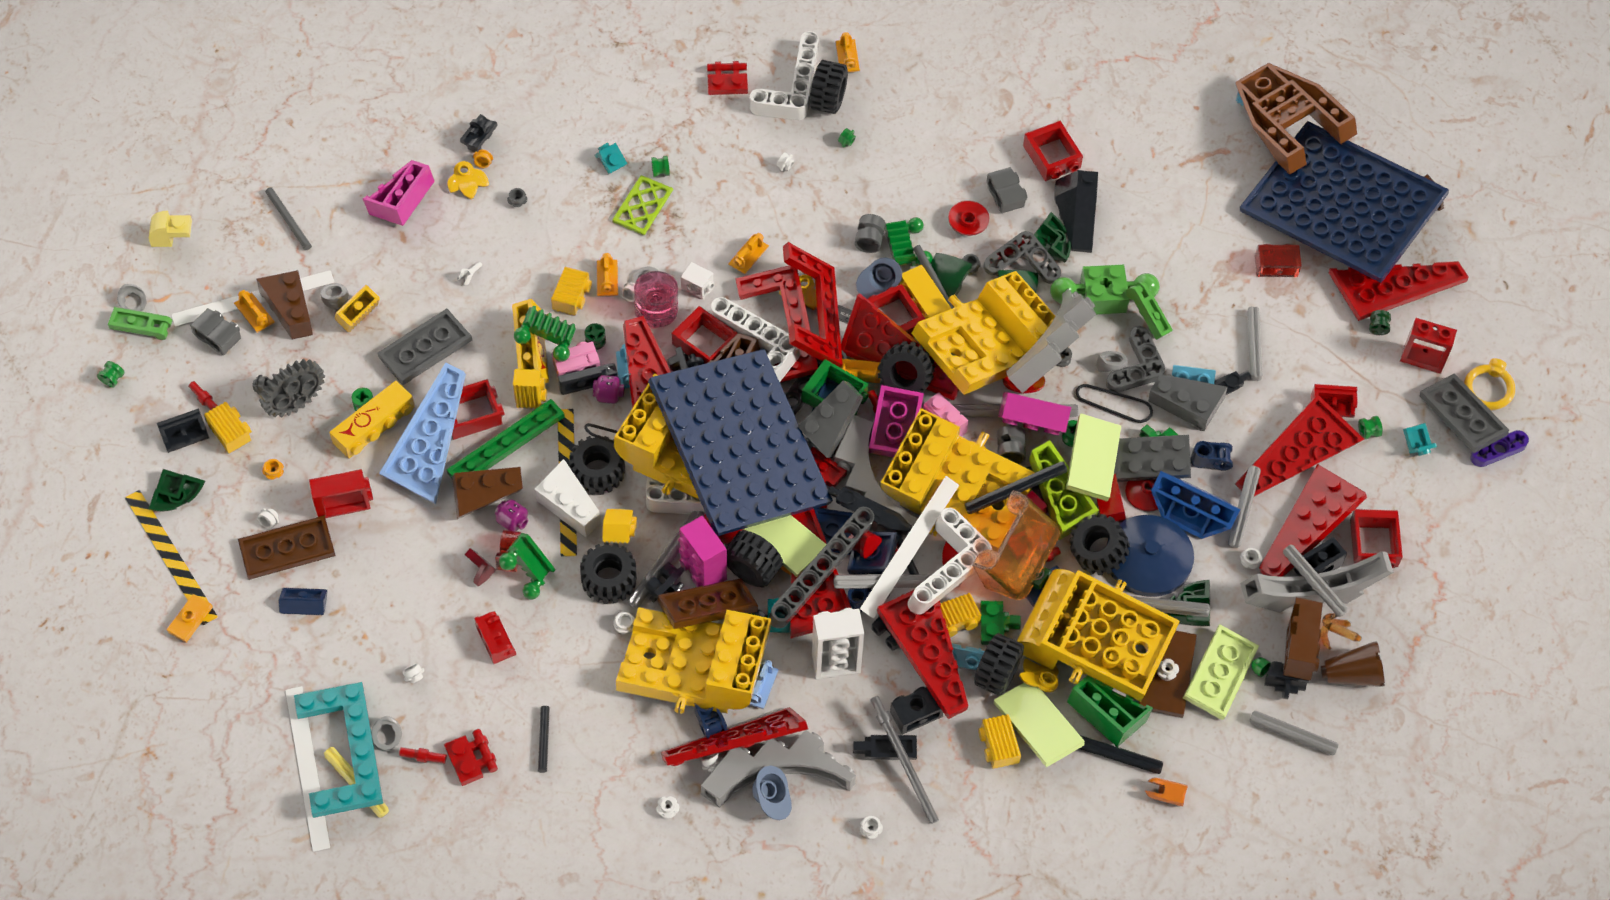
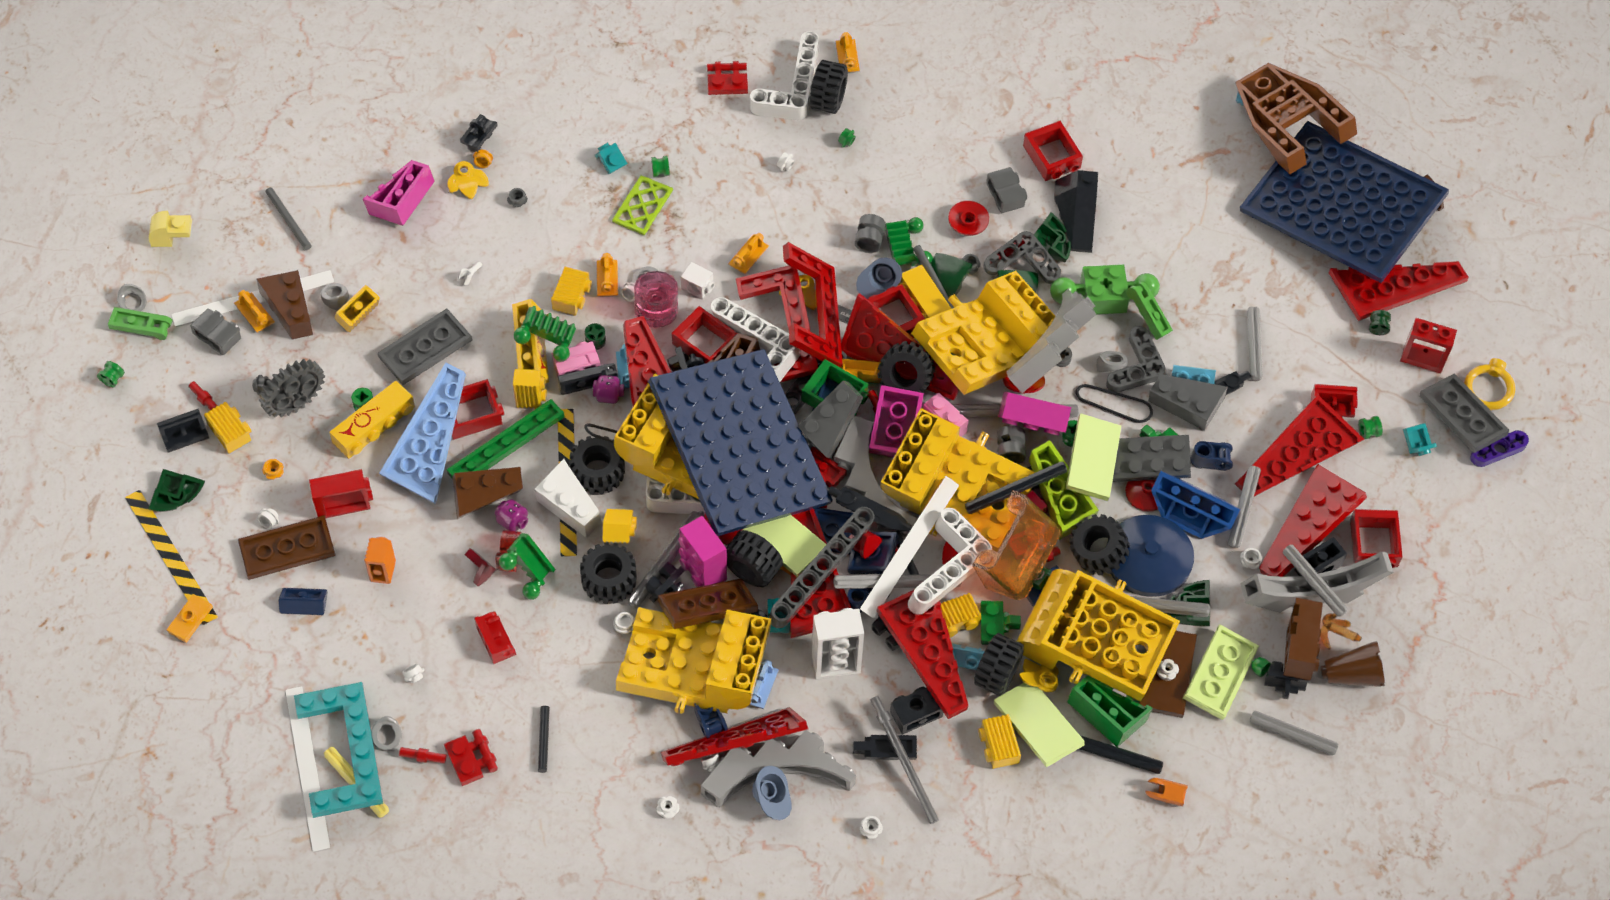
red hinge [1097,474,1126,522] -> none
clear red brick [1255,244,1302,277] -> none
none -> orange brick [364,537,396,584]

